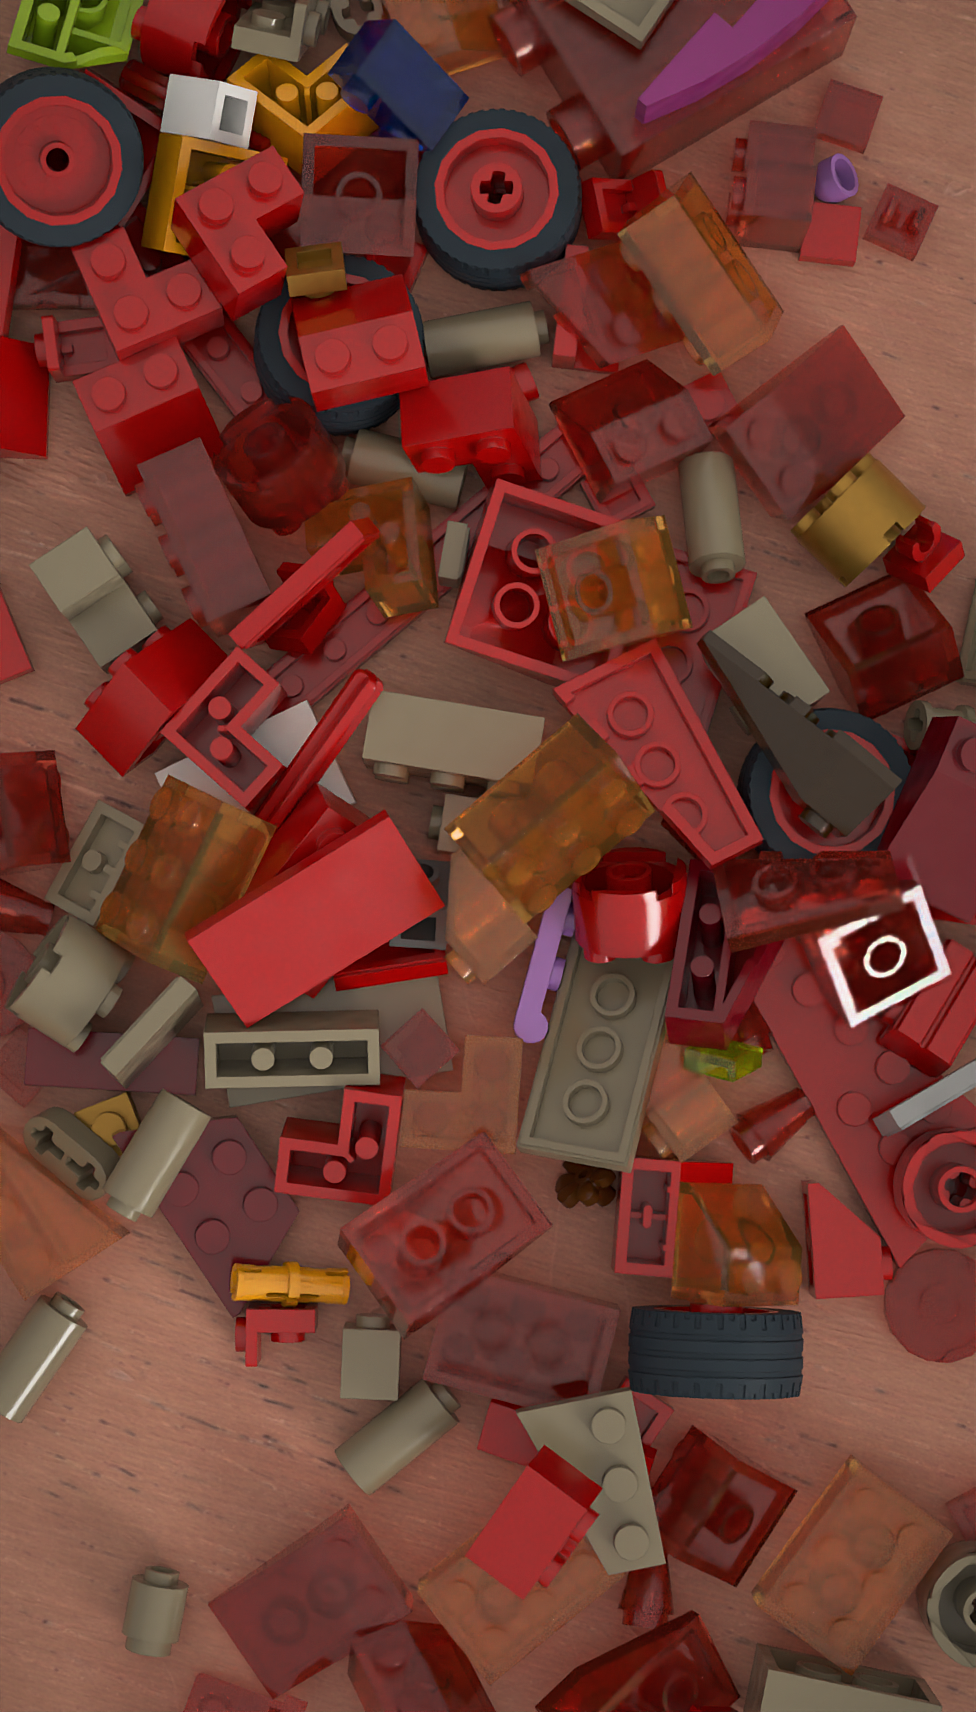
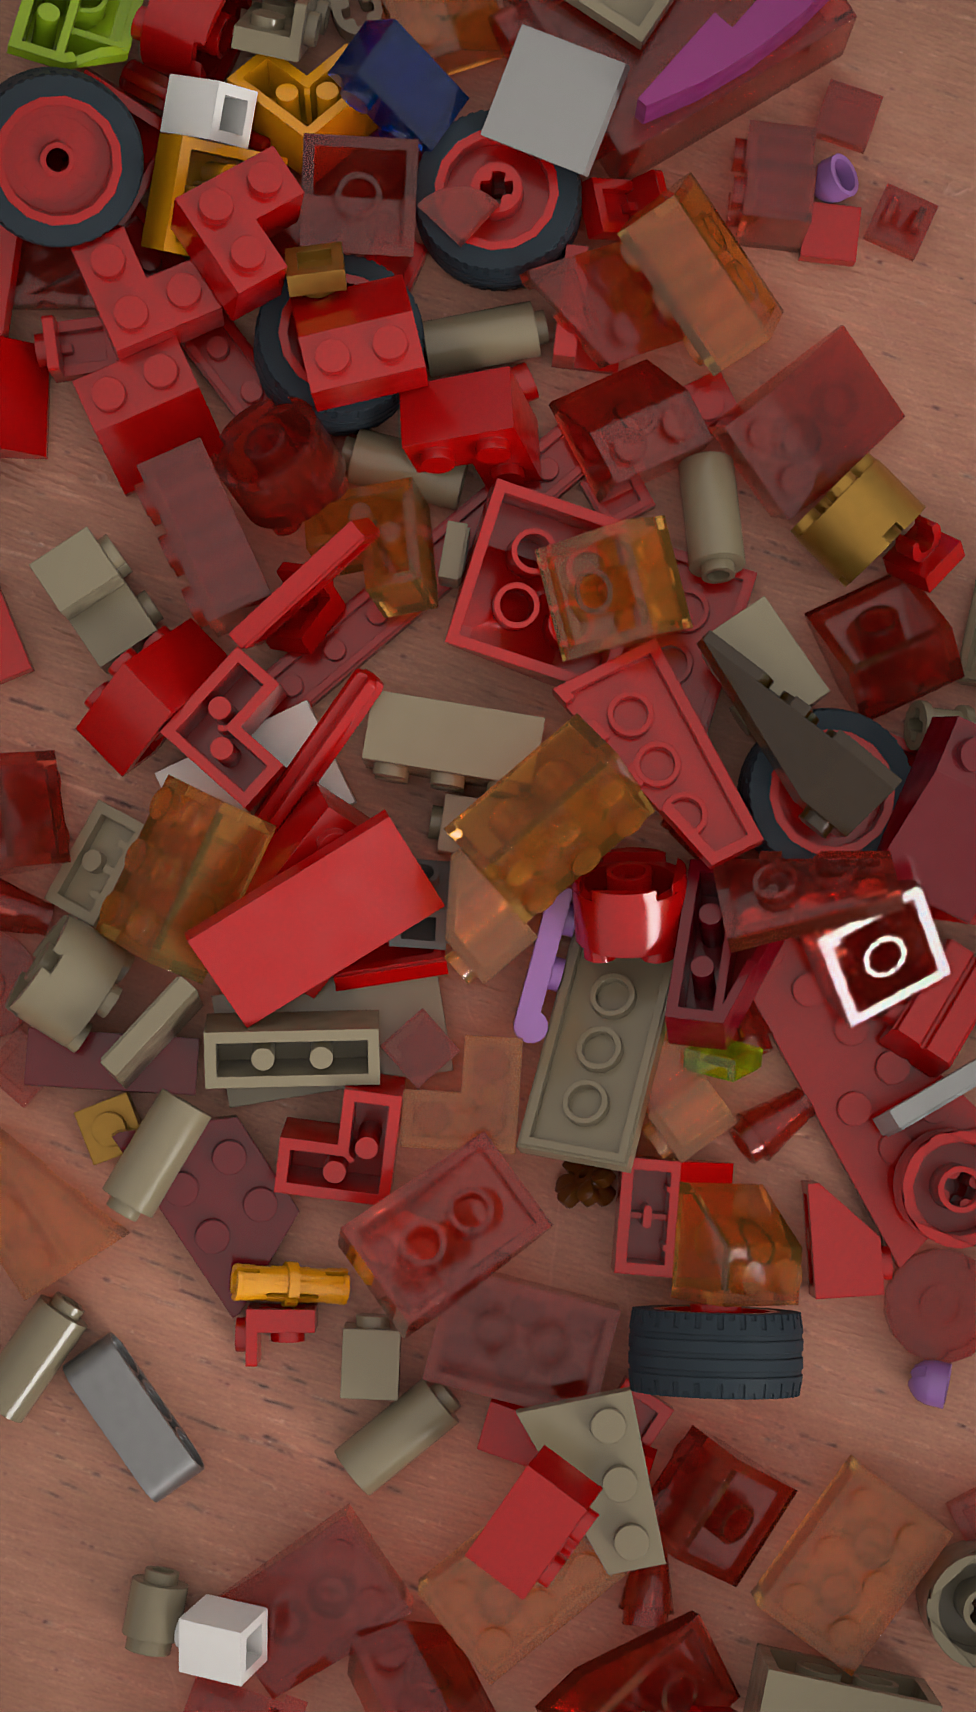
dark tan beam [23,1107,120,1201] -> none
none -> flat silver beam [63,1333,205,1502]
none -> white brick [174,1594,268,1687]
none -> clear red tile [417,186,500,247]
none -> light grey tile [480,24,630,177]
none -> medium lavender hinge [908,1360,952,1409]

